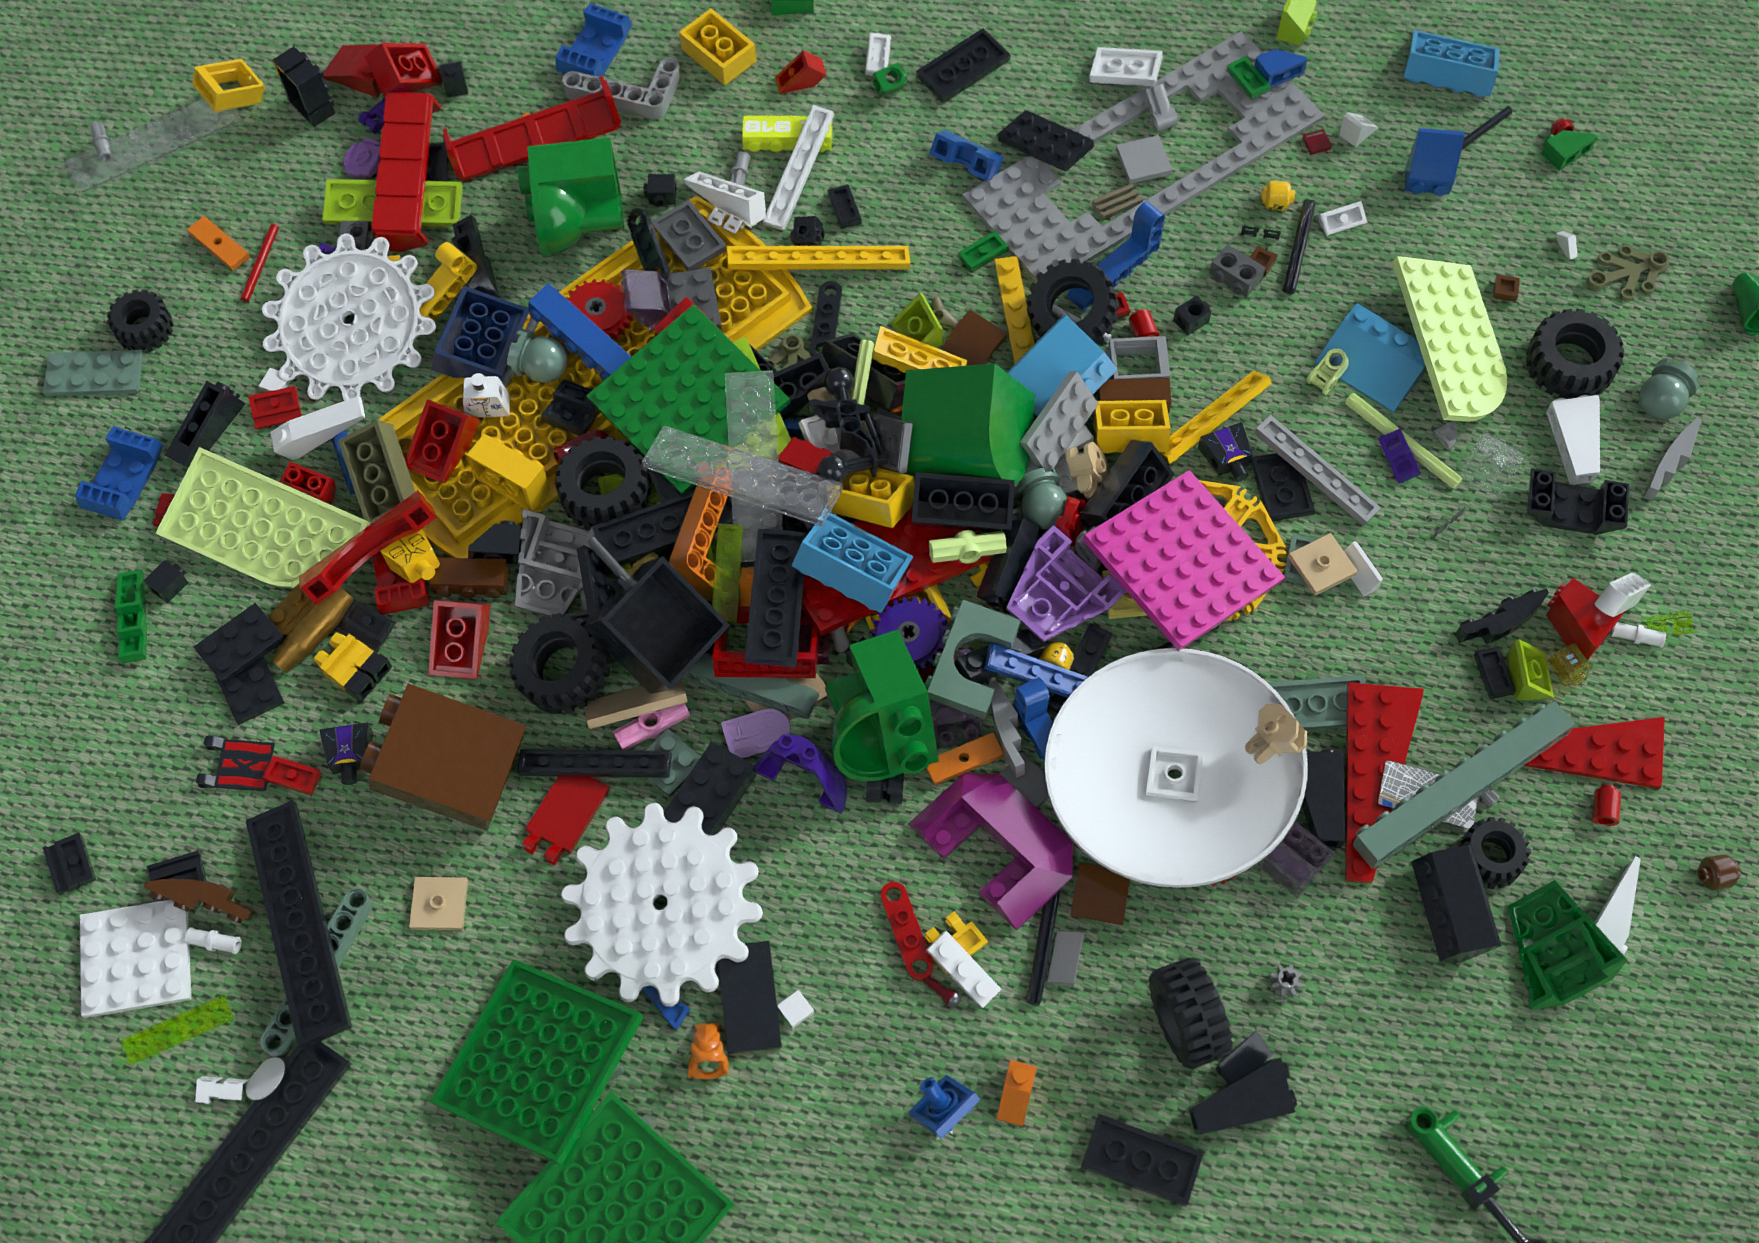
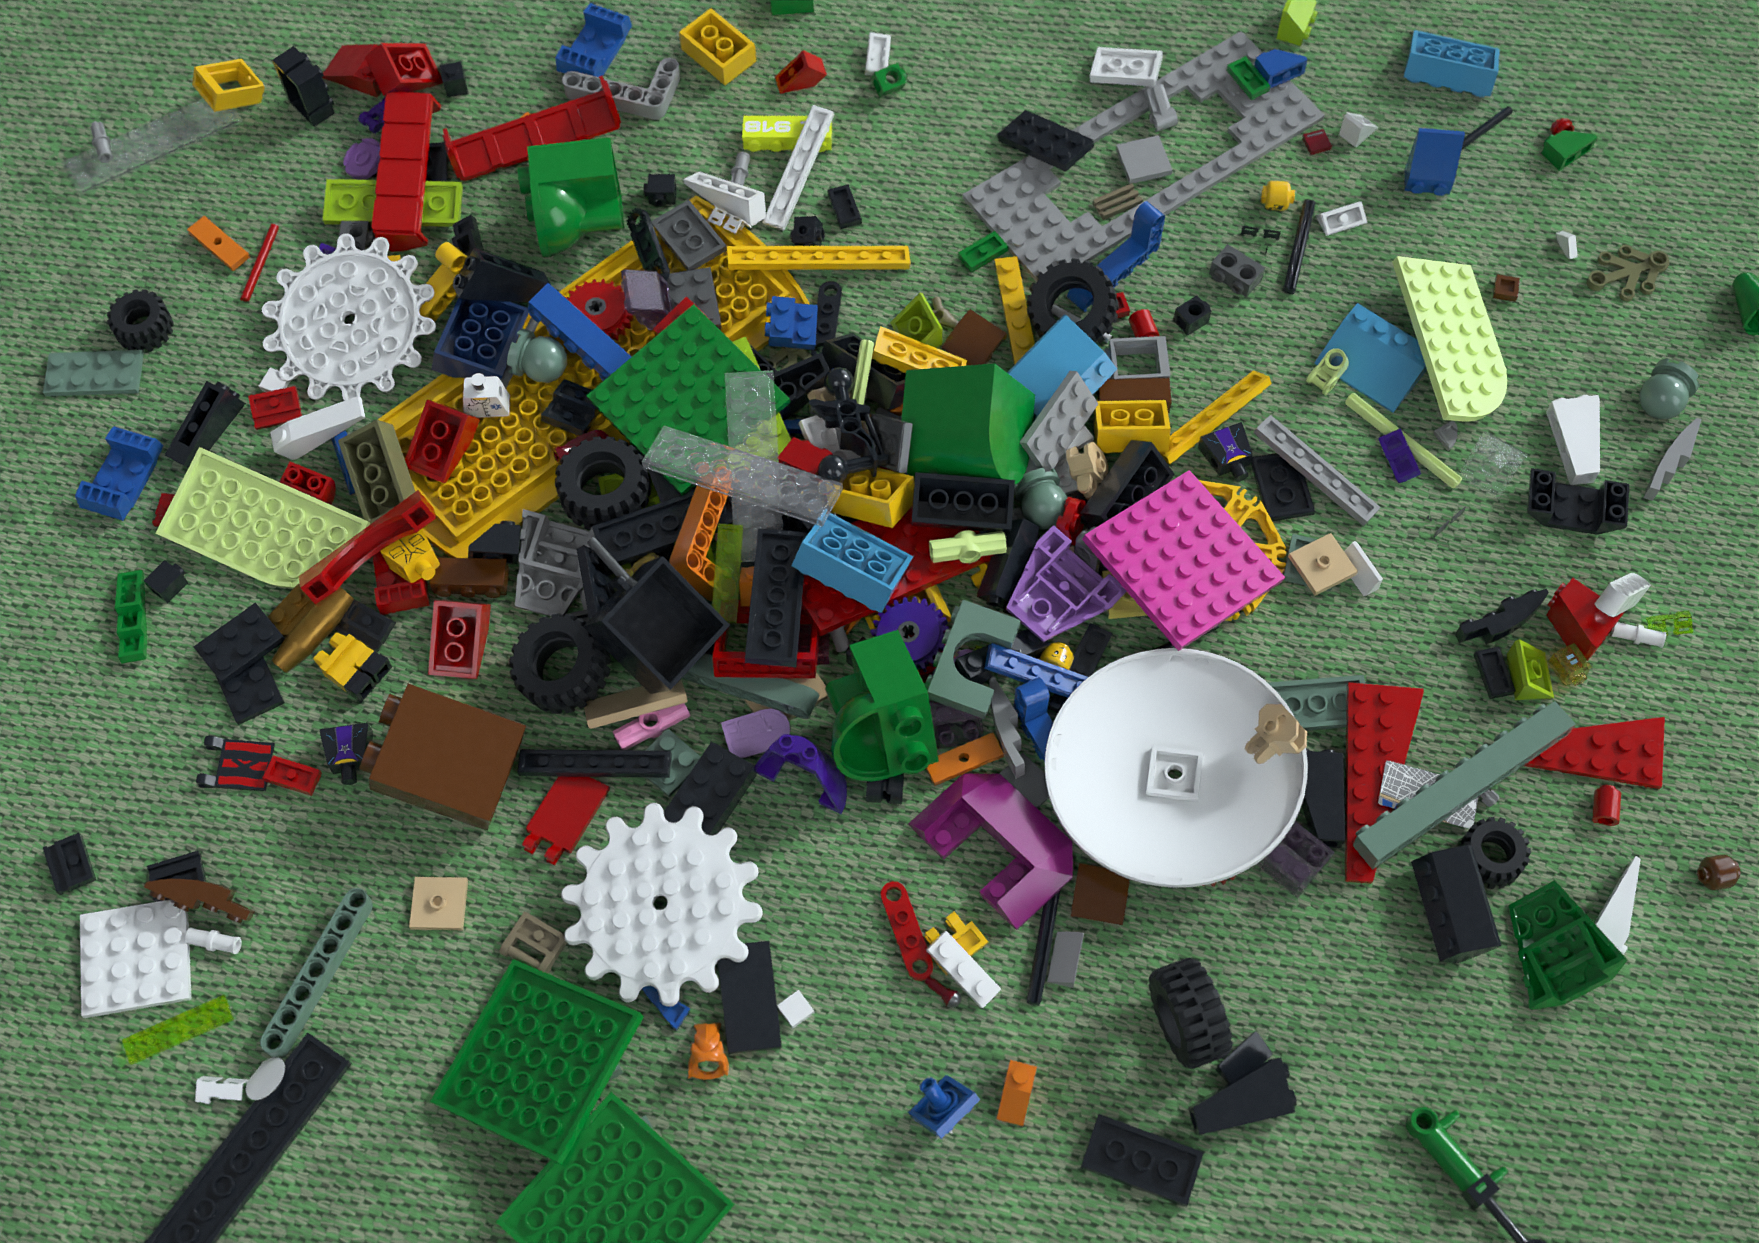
black plate [245,800,352,1049] -> none
yellow brick [467,433,550,512] -> none
black plate [916,28,1011,103] -> none
blue arch [929,130,1004,181] -> none
reddish brown plate [1249,246,1278,277] -> none
light grey gear [1269,964,1303,998] -> none
black tyre [1526,309,1624,399] -> none
none -> black slope [452,248,551,302]
none -> dark tan plate [499,911,567,974]
none -> blue plate [764,296,818,350]

